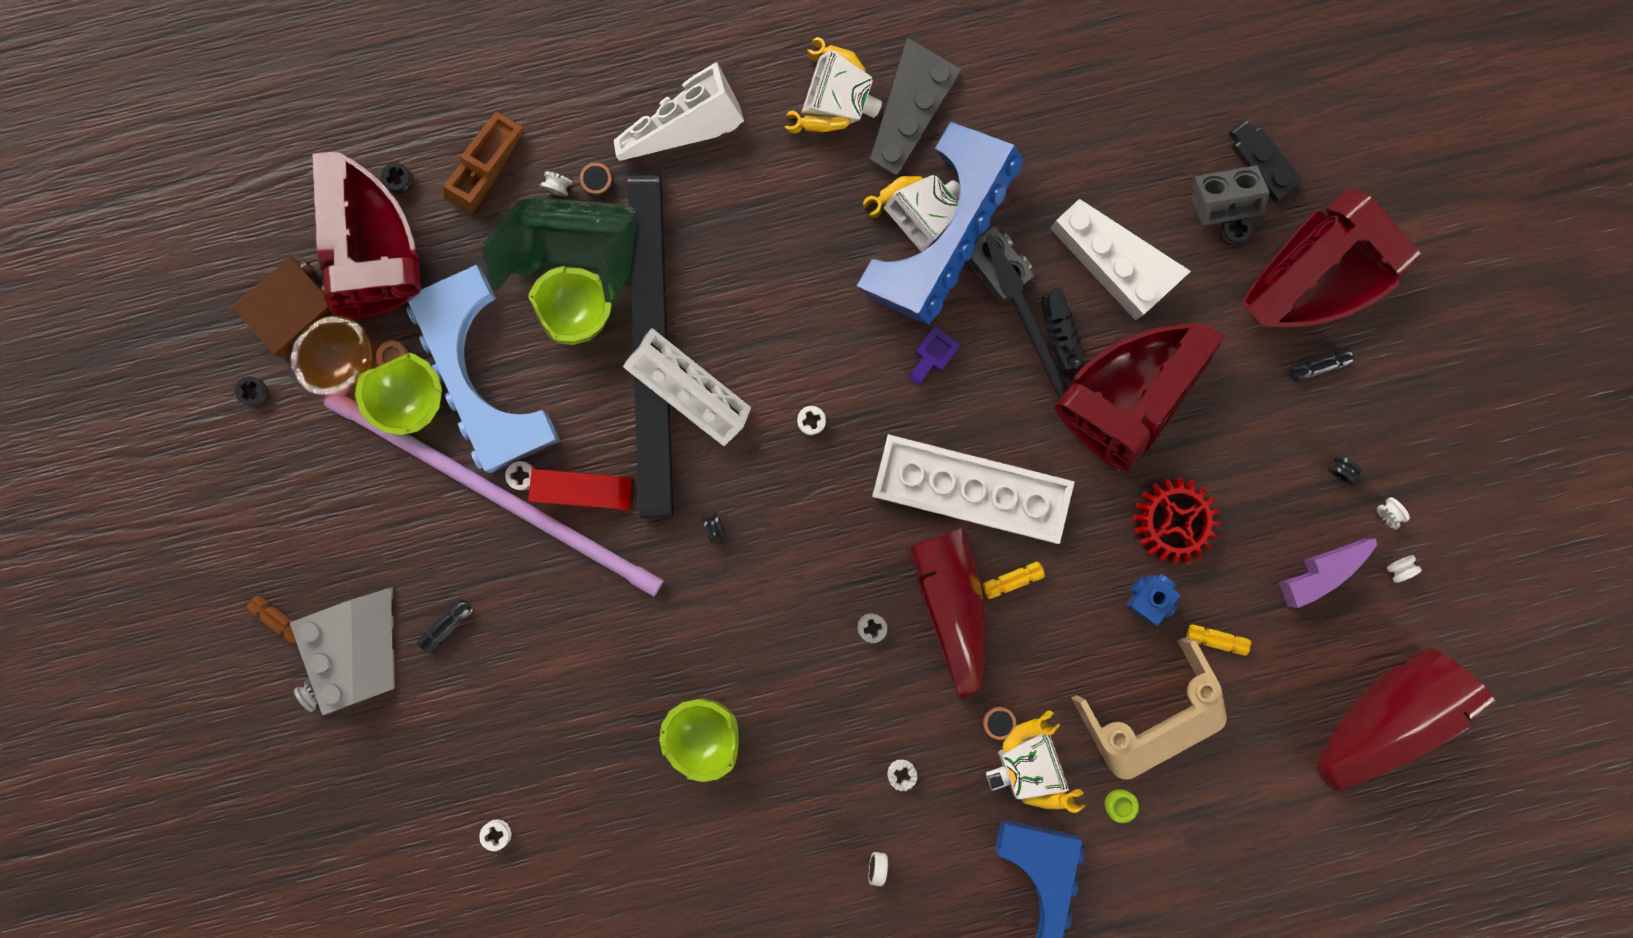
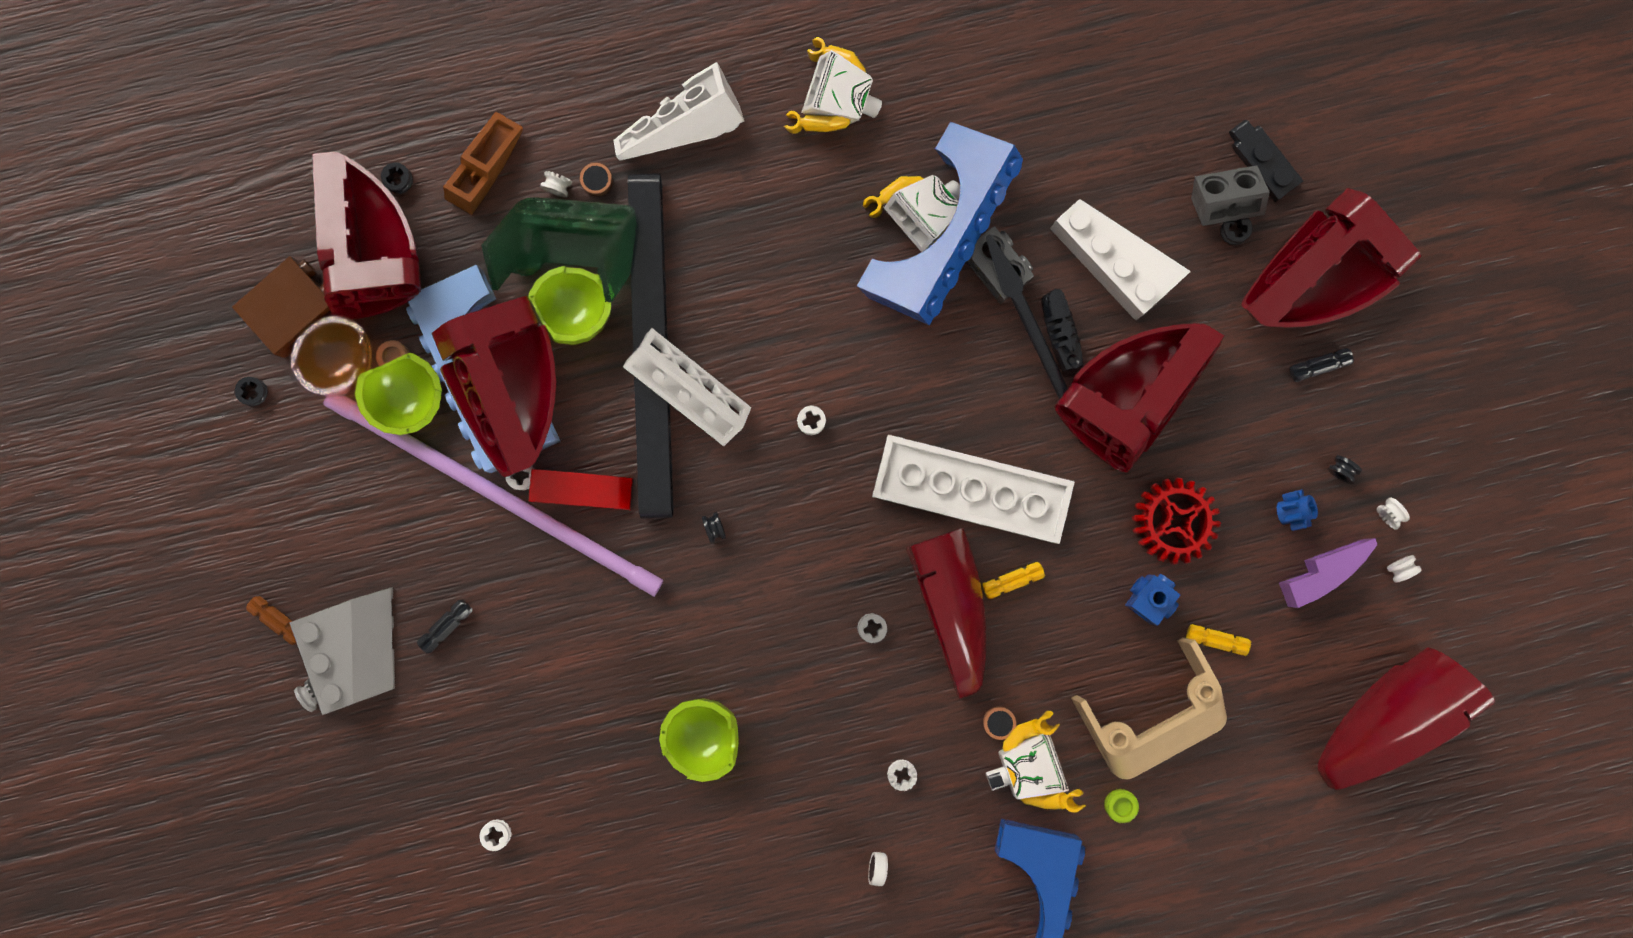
dark grey wing [870,38,961,179] -> none
dark purple plate [909,326,960,385] -> none
none -> dark red panel [431,296,556,477]
none -> blue gear [1277,490,1318,531]

